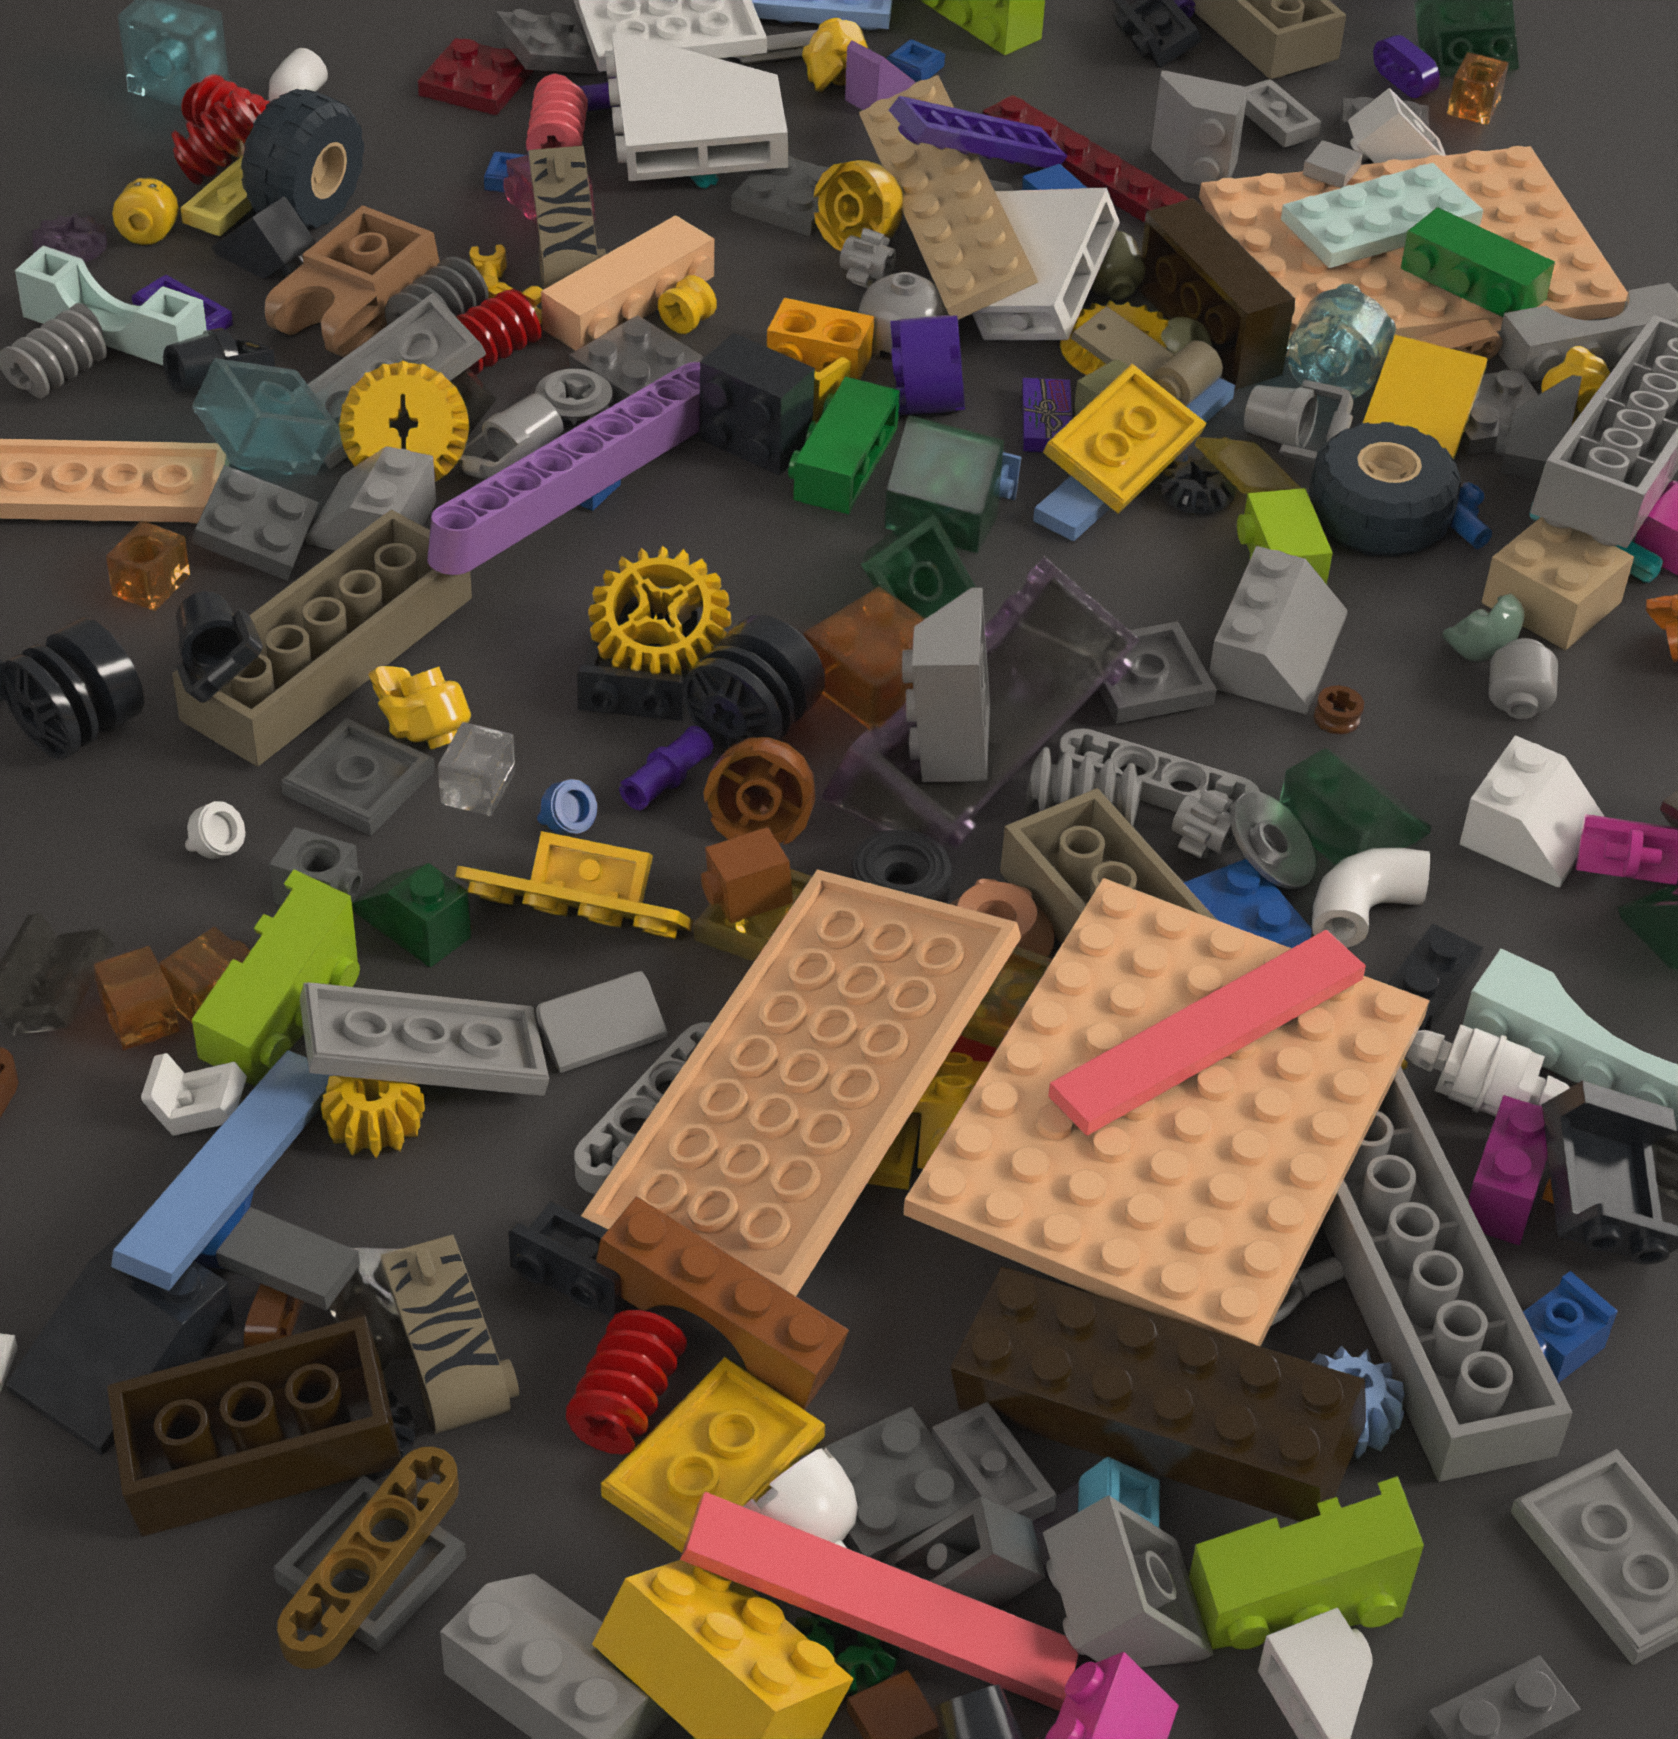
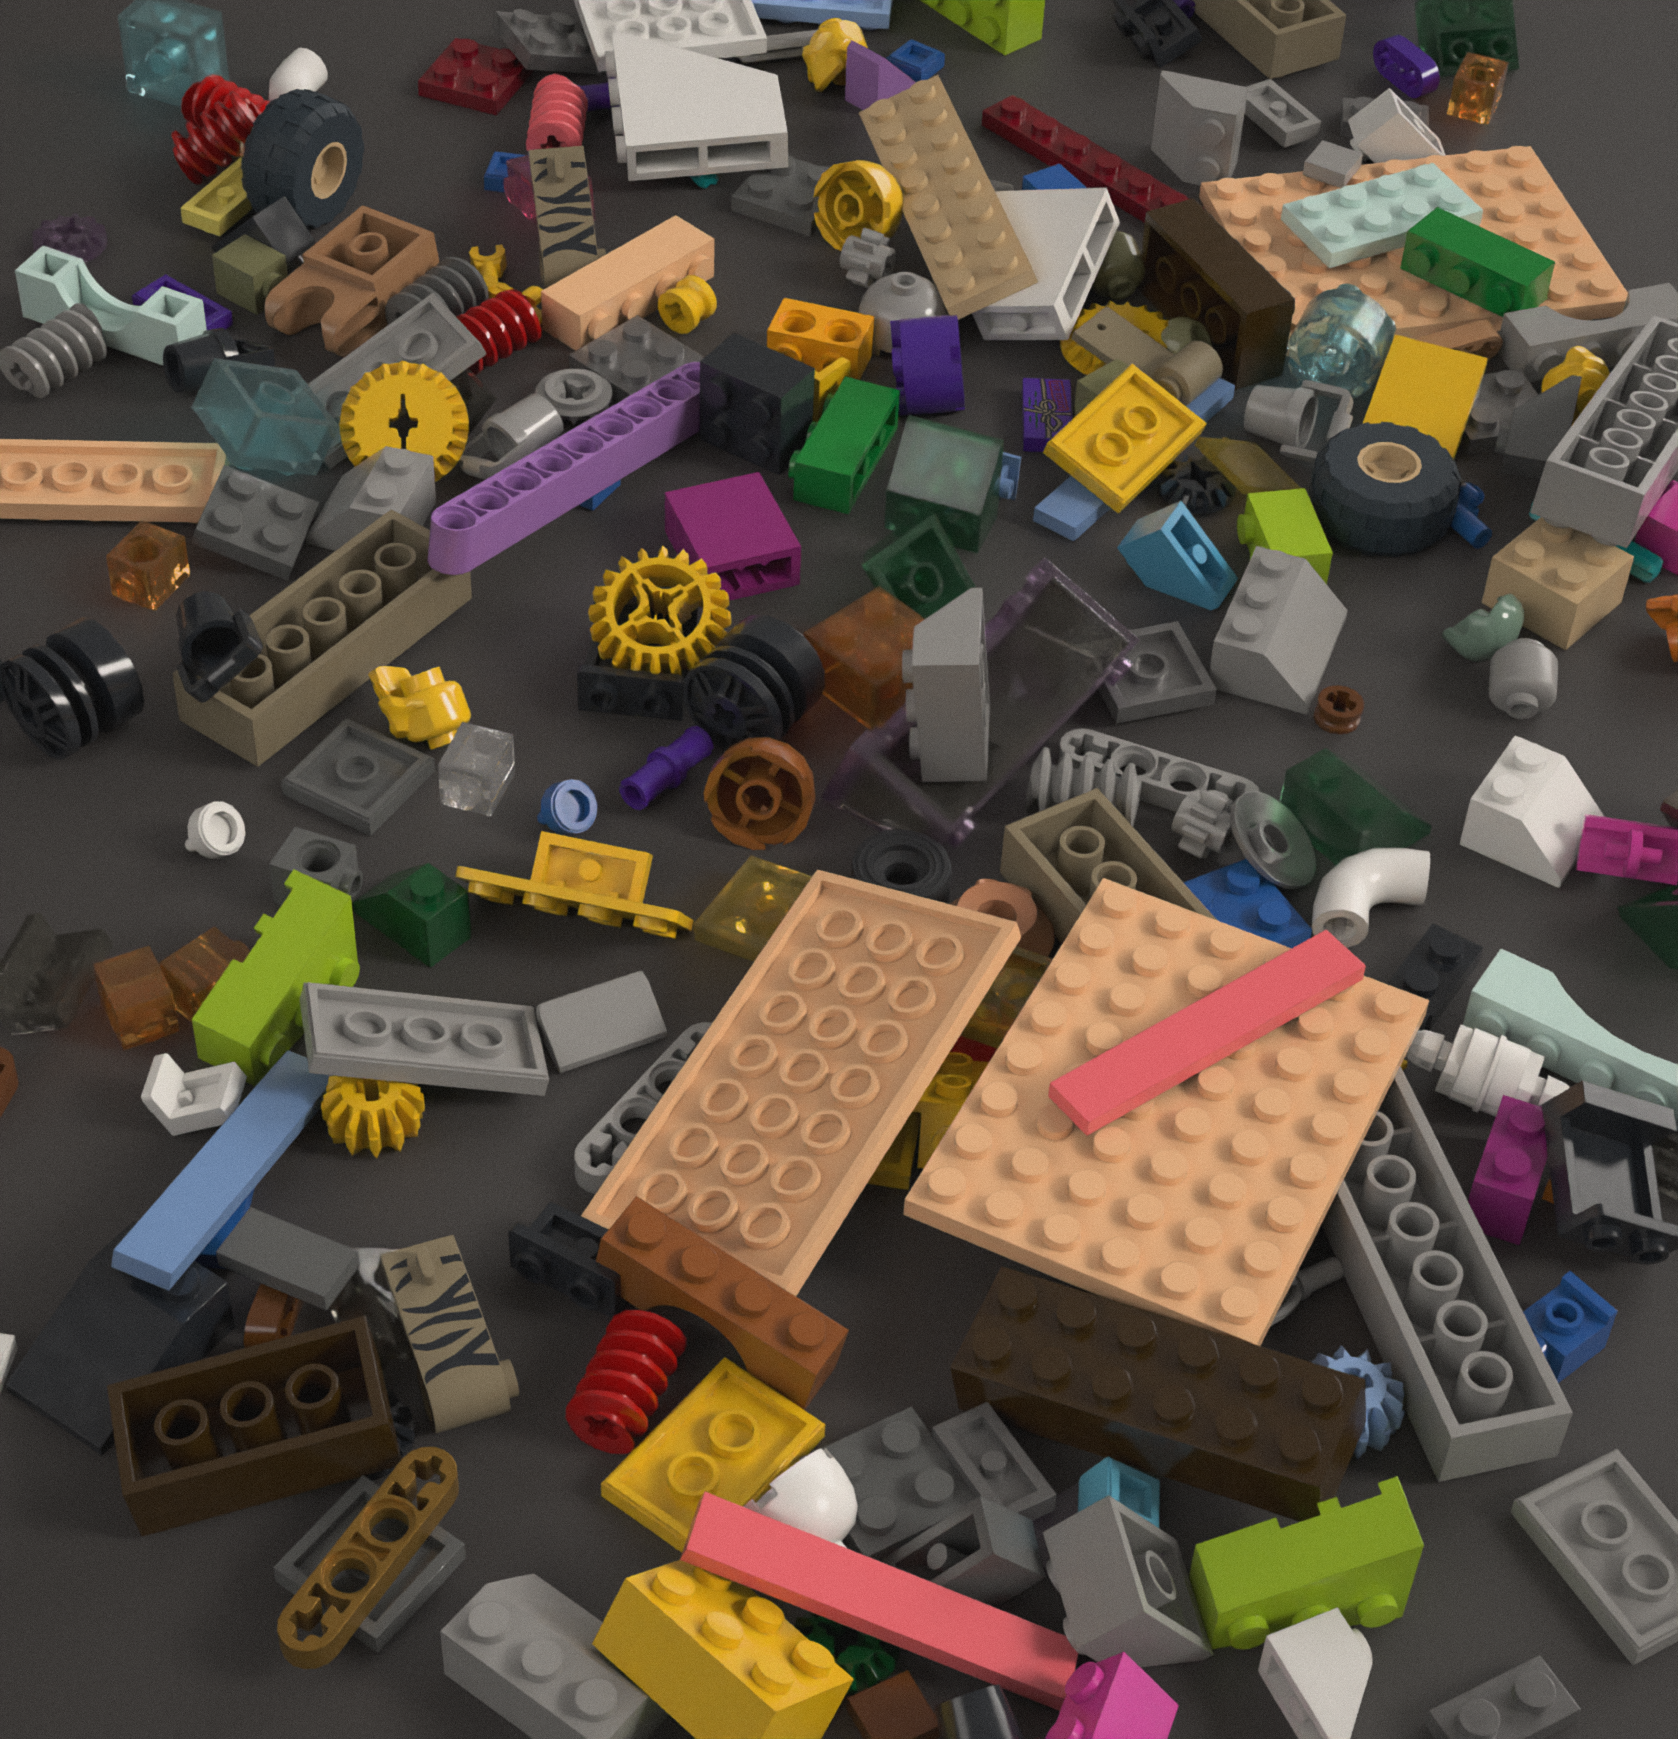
yellow head [112,178,179,245] -> none
dark orange brick [701,827,793,924] -> none
dark purple plate [888,96,1067,169] -> none
none -> olive brick [212,234,288,315]
none -> magenta brick [665,472,801,601]
none -> dark azure slope [1117,501,1238,610]

